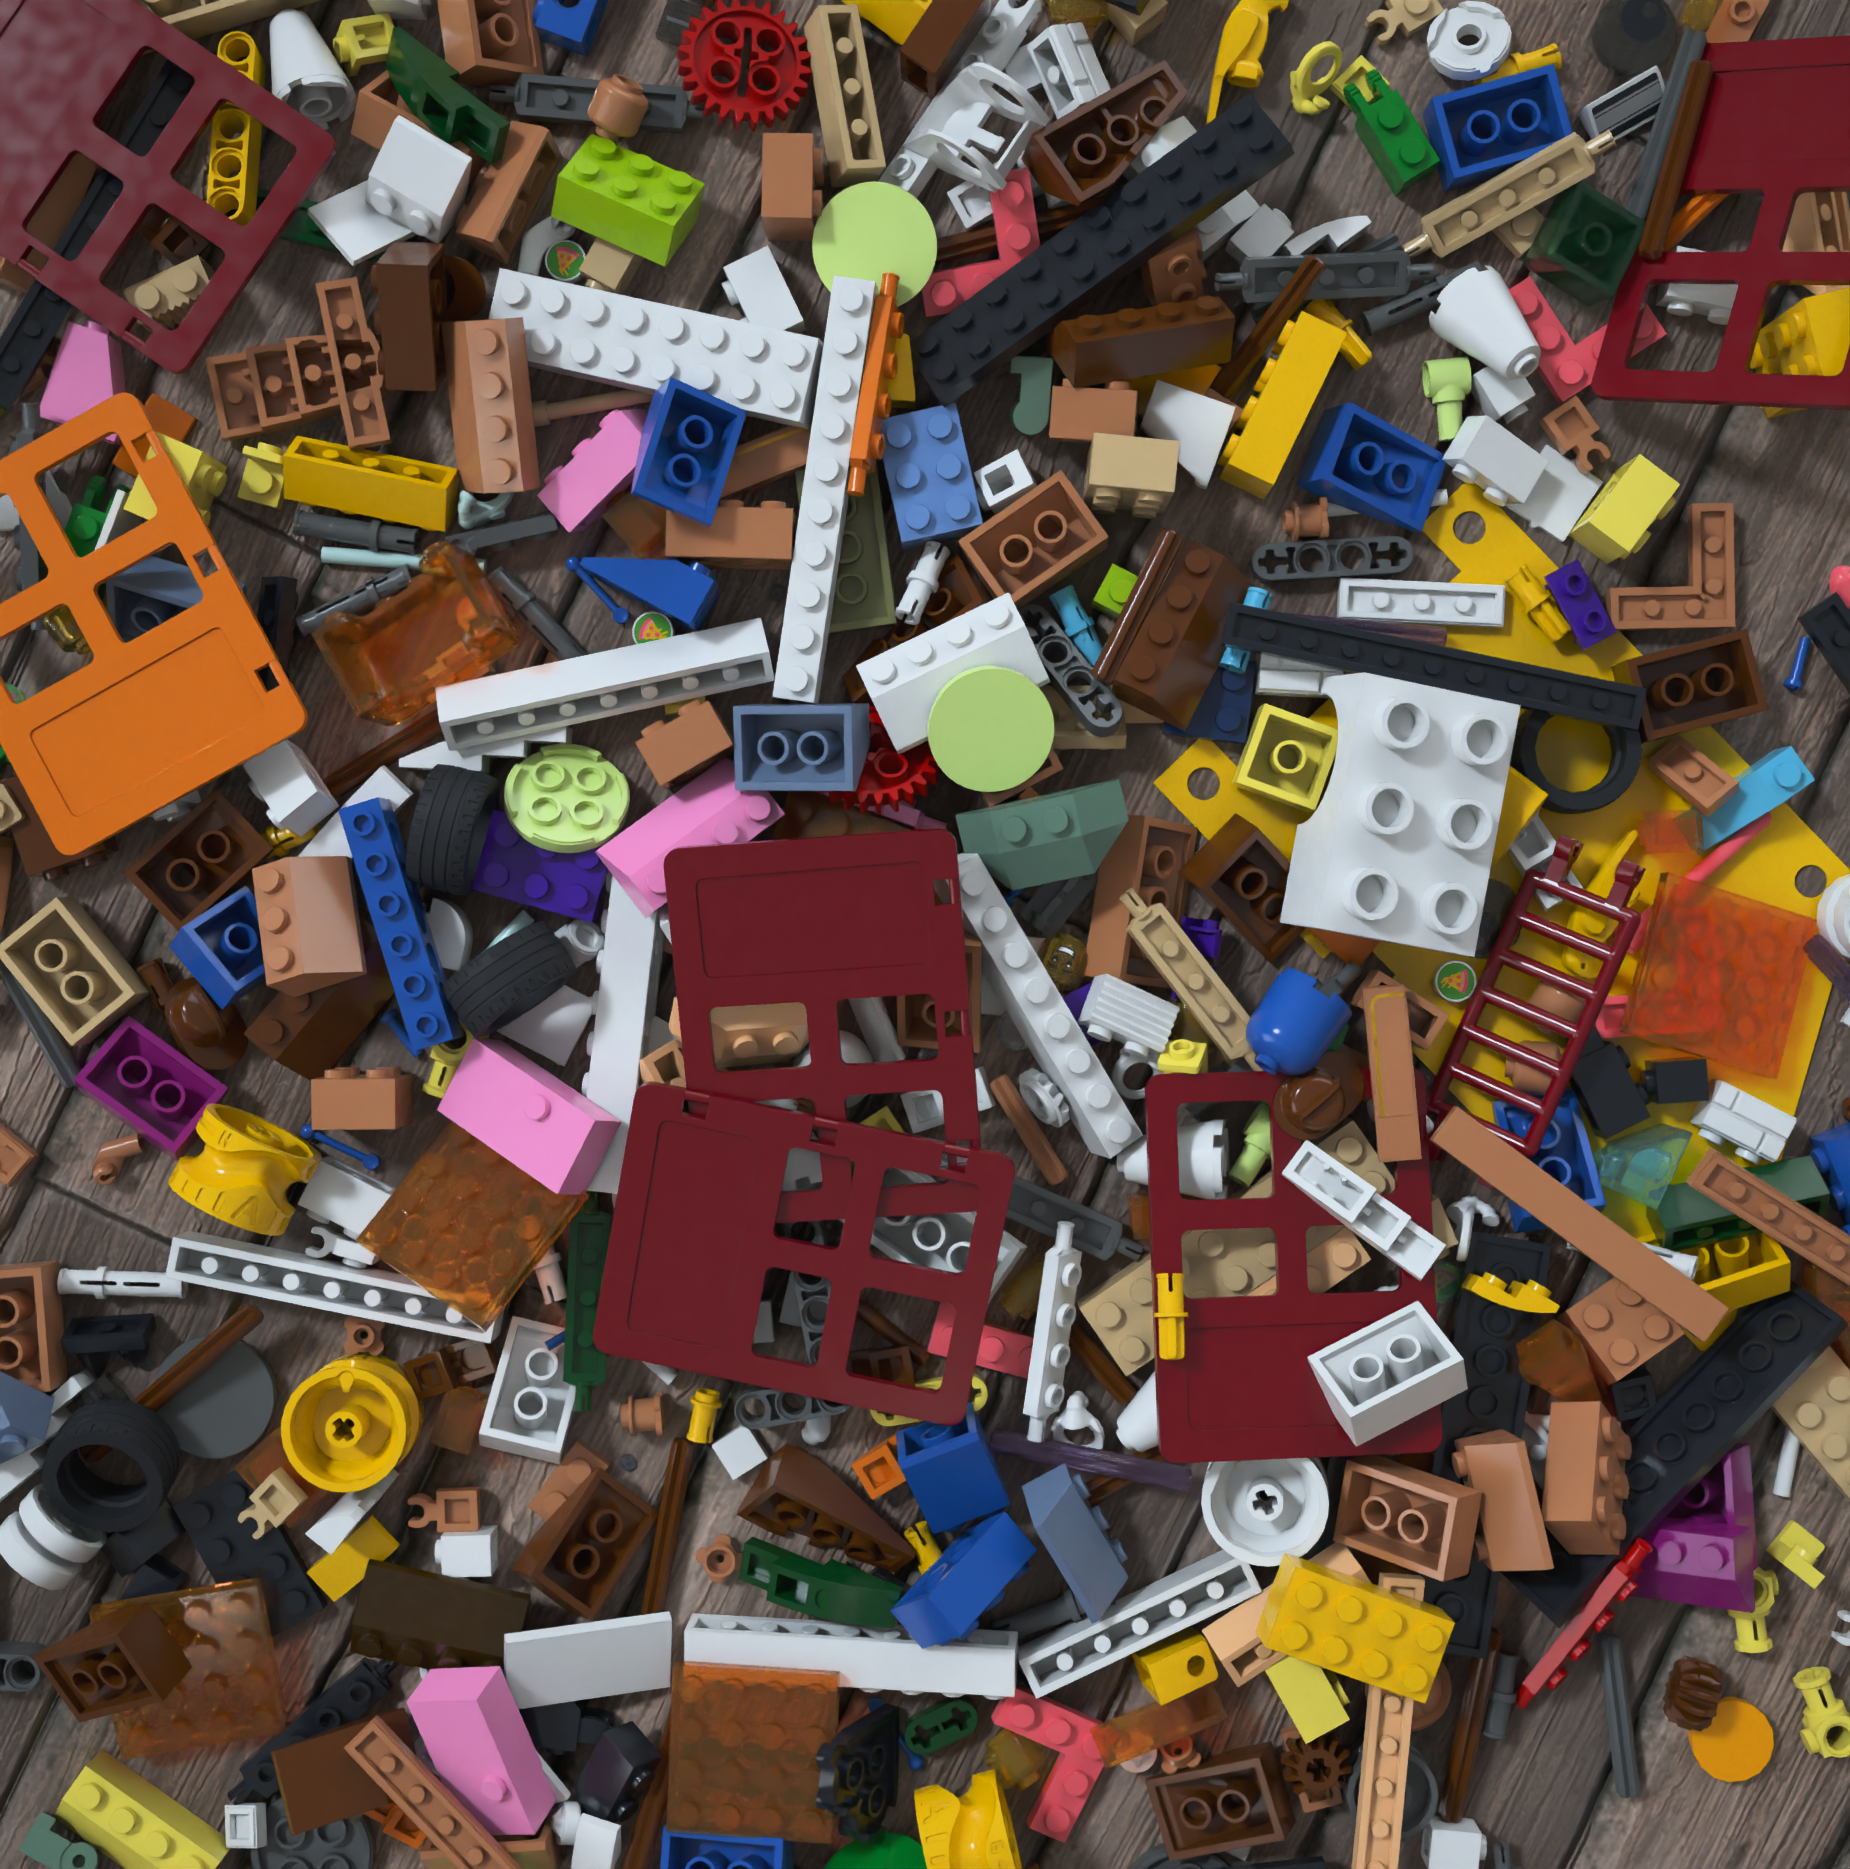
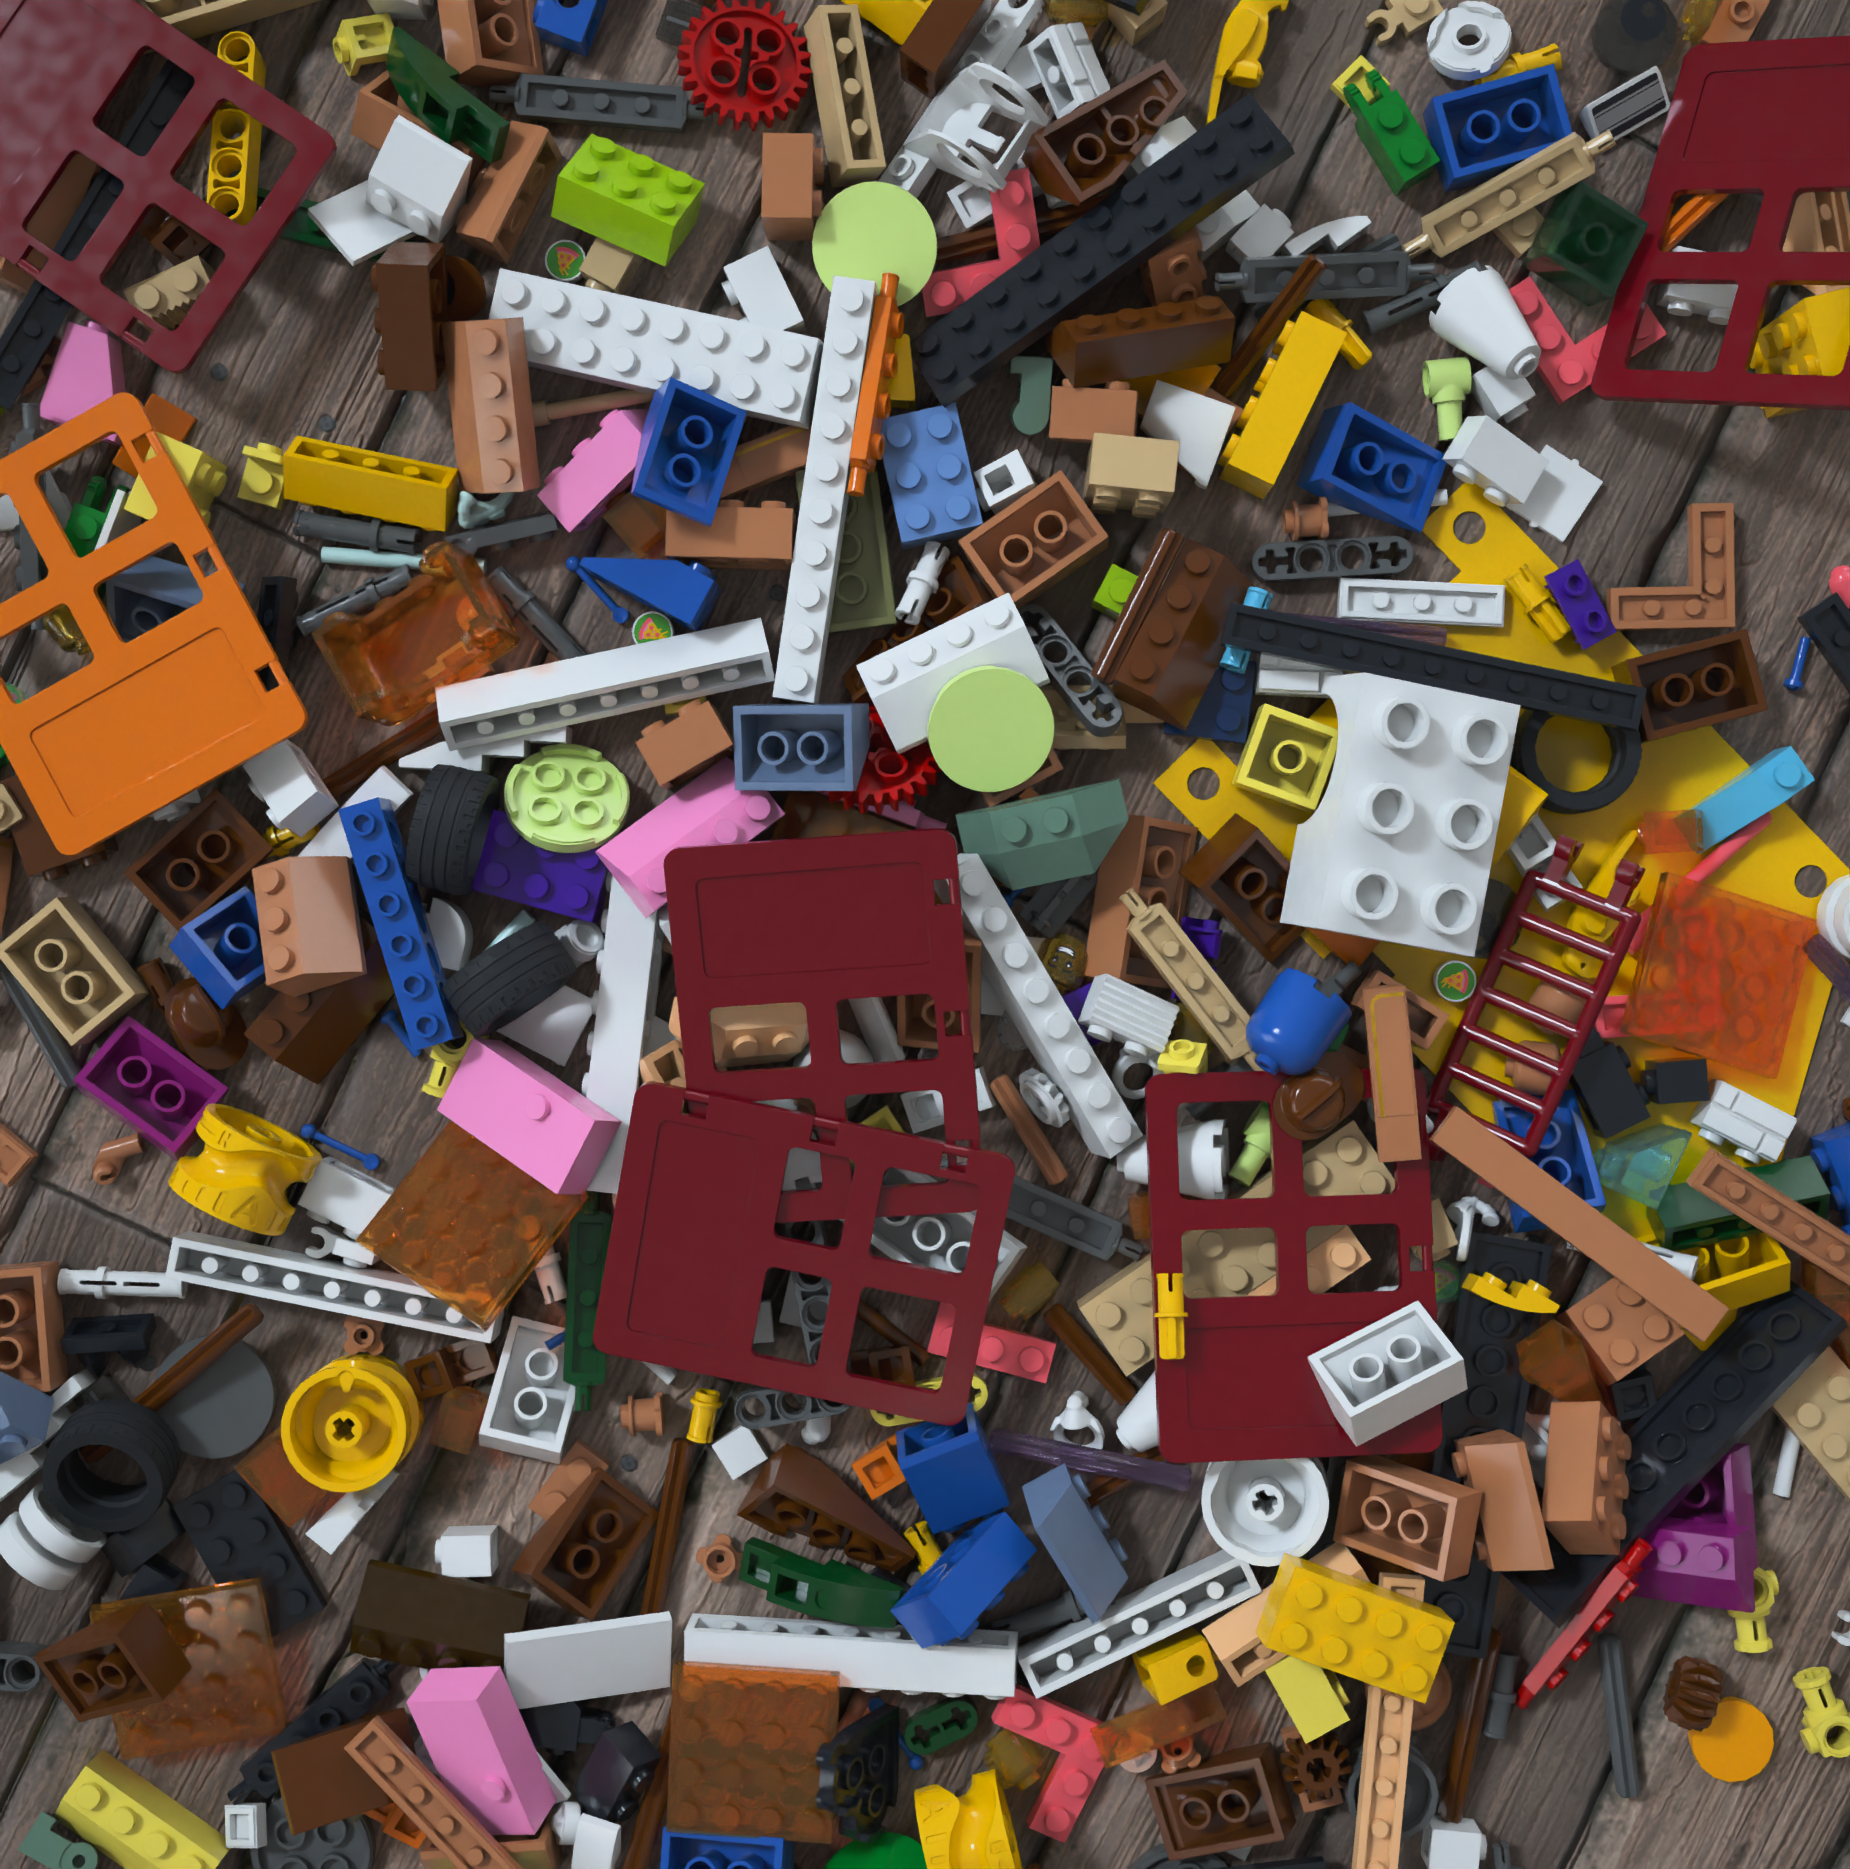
nougat slope [205,277,392,450] -> none
tan plate [238,1467,308,1539] -> none
white cone [269,9,357,130] -> none
yellow slope [307,1515,400,1602] -> none
nougat brick [311,1066,414,1130] -> none
nougat plate [408,1487,481,1532] -> none
white arm [518,216,576,276] -> none
nougat head [587,74,649,142] -> none
white plate [1023,1221,1082,1442] -> none
medium azure pin [1049,585,1103,667] -> none
white slope [1282,1139,1446,1282] -> none
light yellow piece [1290,41,1343,116] -> none
nougat plate [1539,395,1611,475] -> none
light yellow brick [1568,454,1680,564] -> none
dark grey axle [1623,28,1707,227] -> none
reddish brown axle [1639,59,1713,260] -> none
nougat plate [1647,734,1739,817] -> none
light yellow bracket [1766,1520,1825,1589] -> none

